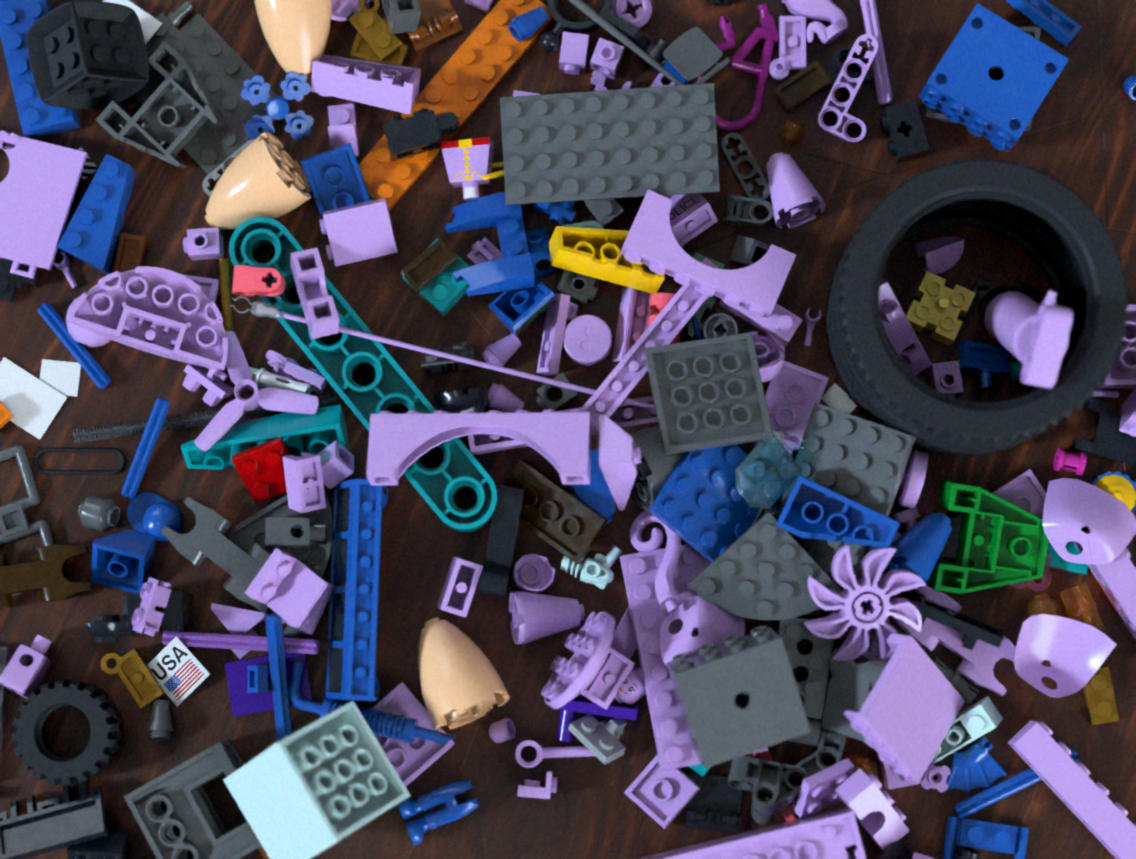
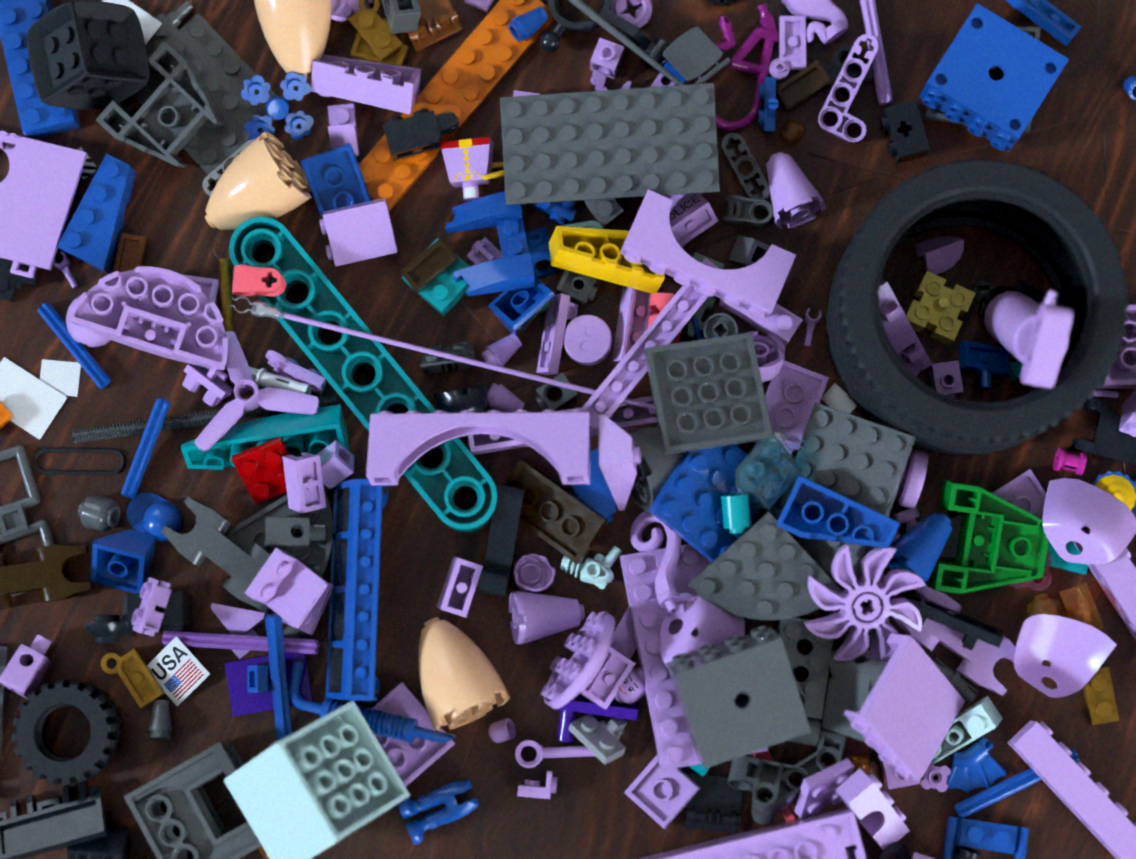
lavender brick [183,227,224,260] -> none
lavender arch [290,248,339,339] -> none
lavender brick [559,32,589,75] -> none
none -> teal brick [721,493,751,534]
none -> blue plate [758,77,779,131]

